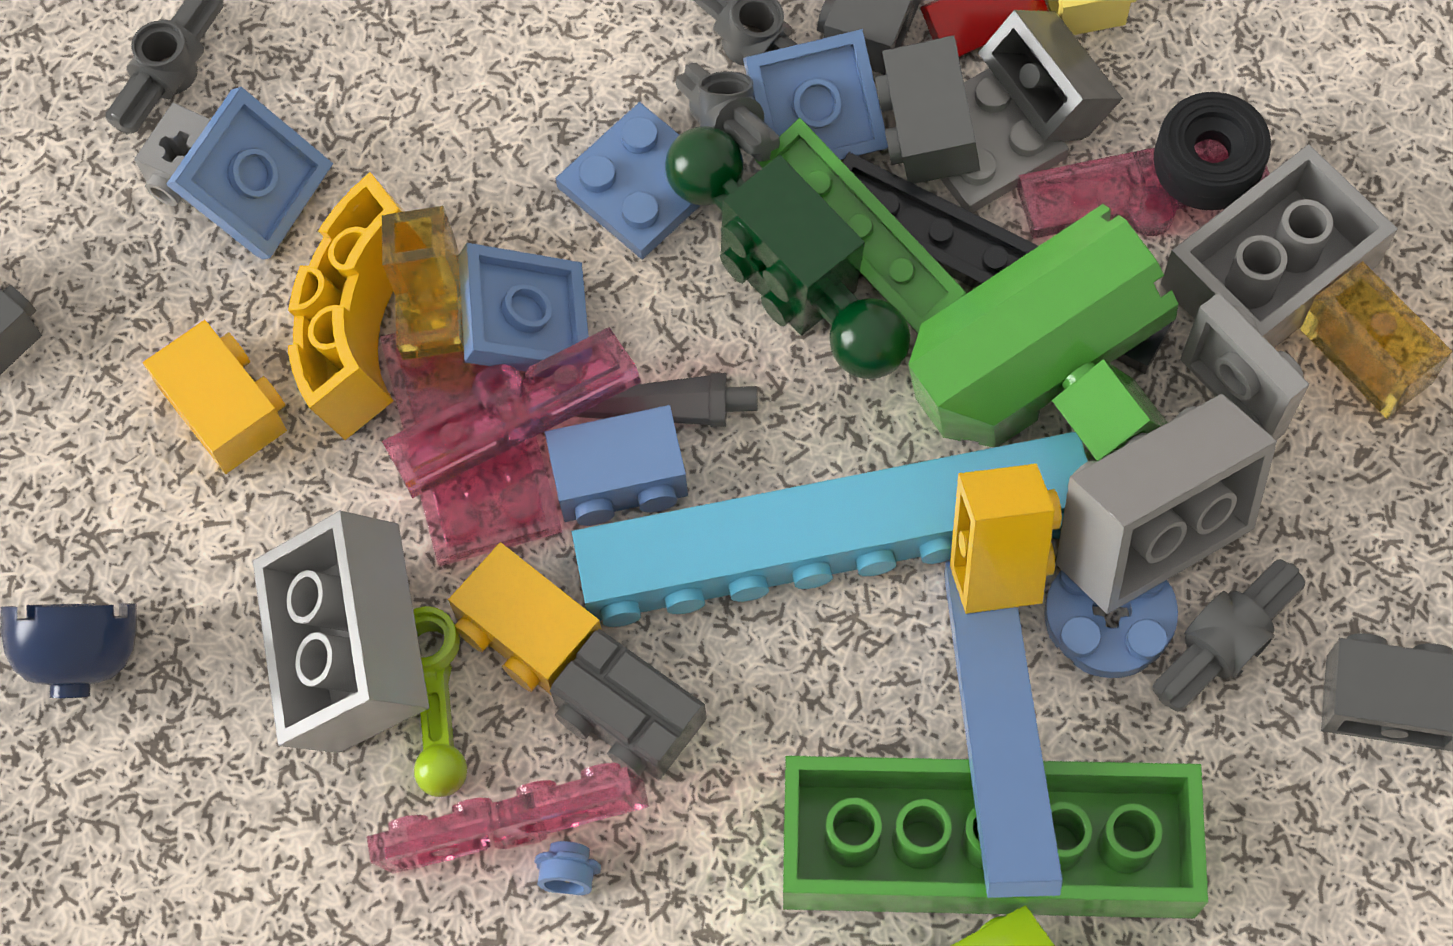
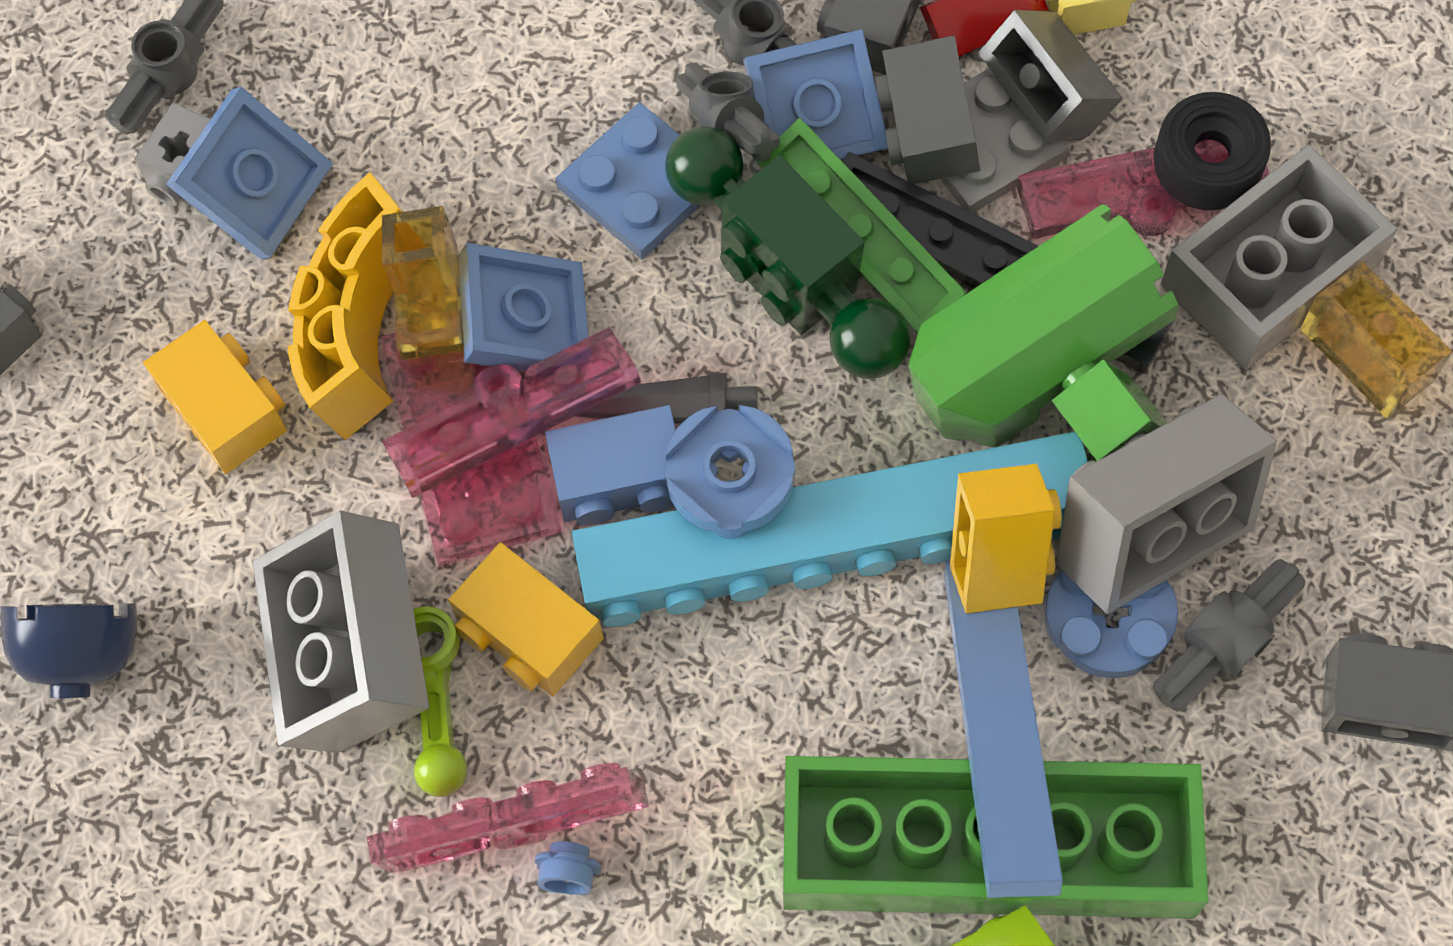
dark grey brick [550,629,707,781] -> none
light grey plate [1180,292,1310,440] -> none
none -> medium blue plate [664,405,795,539]

